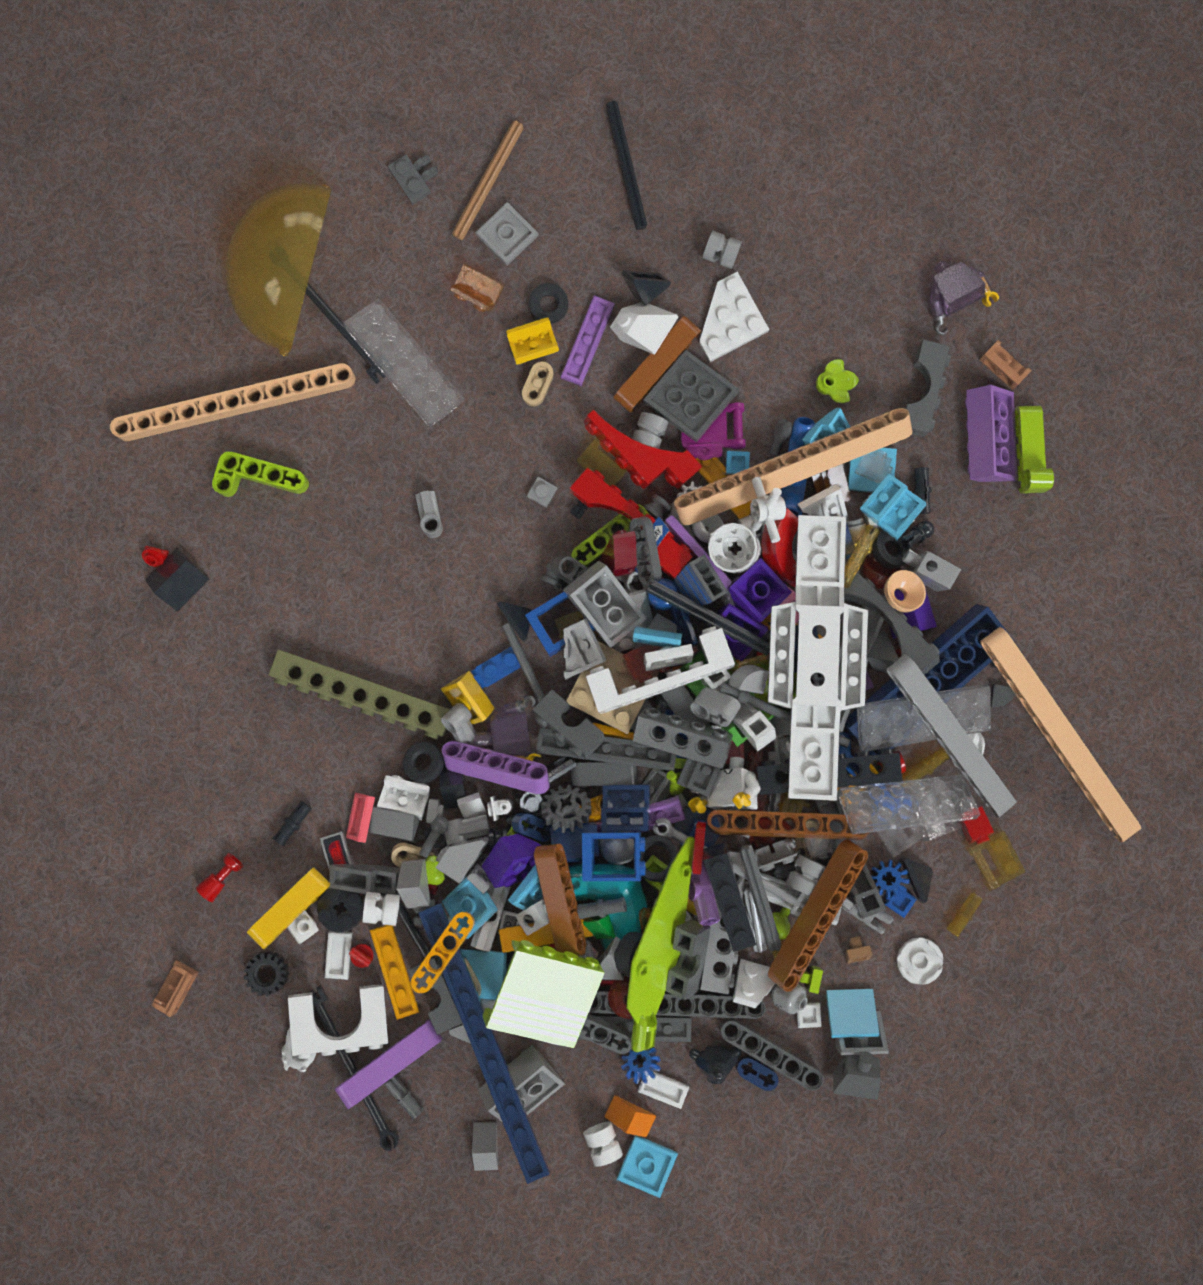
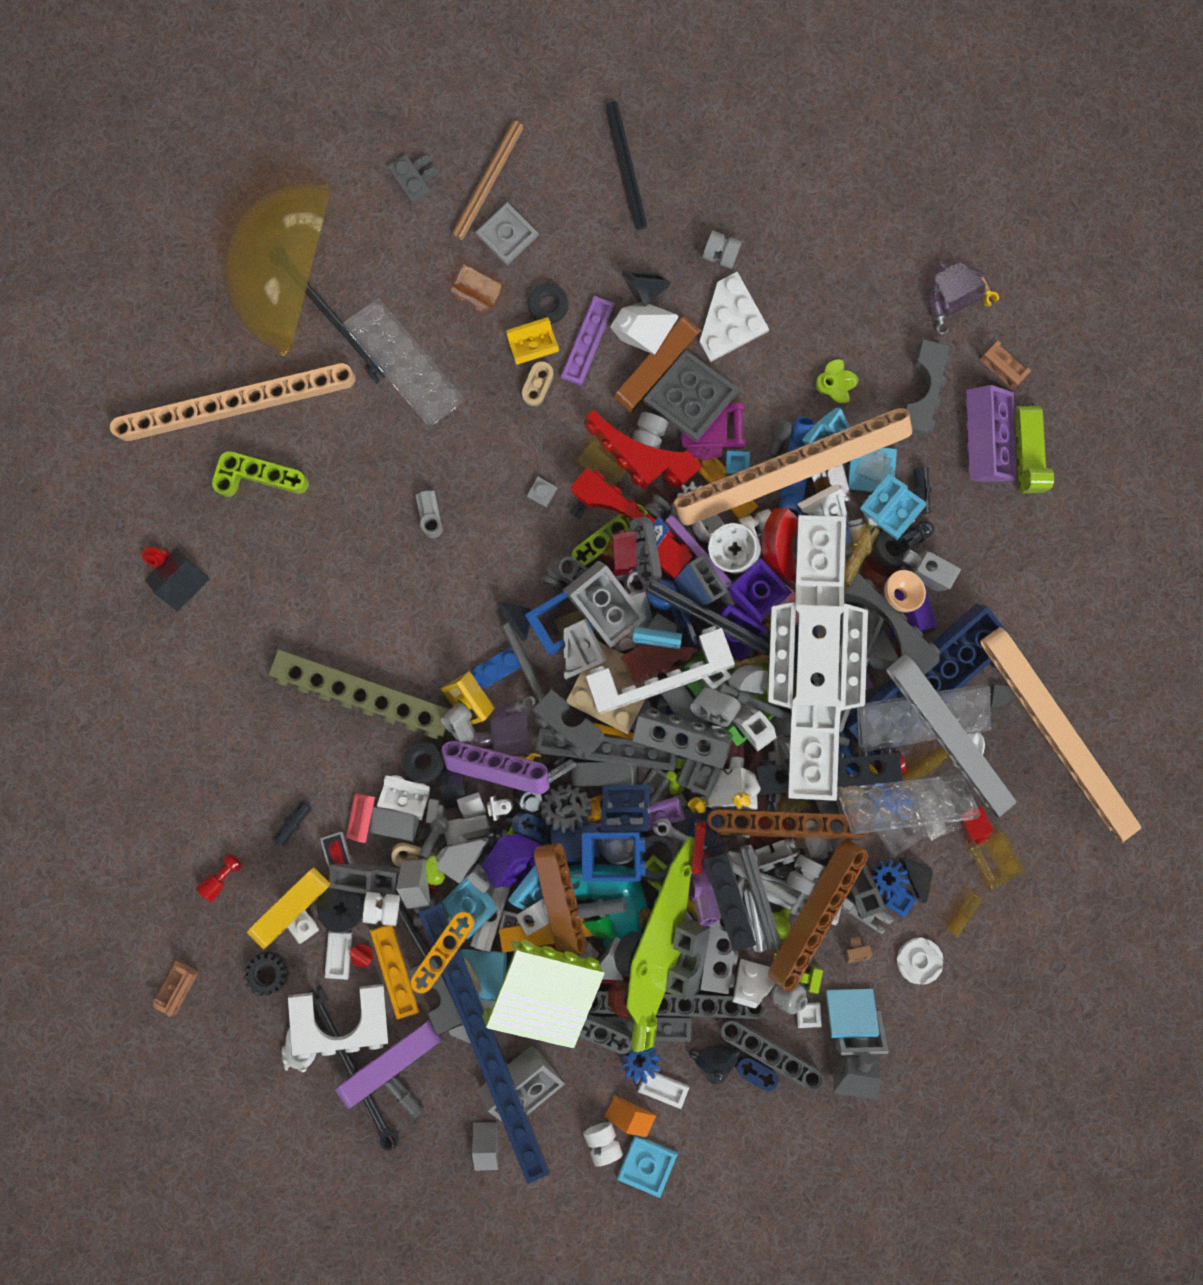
white plate [644,644,694,671] -> none
white bar [750,477,786,543] -> none

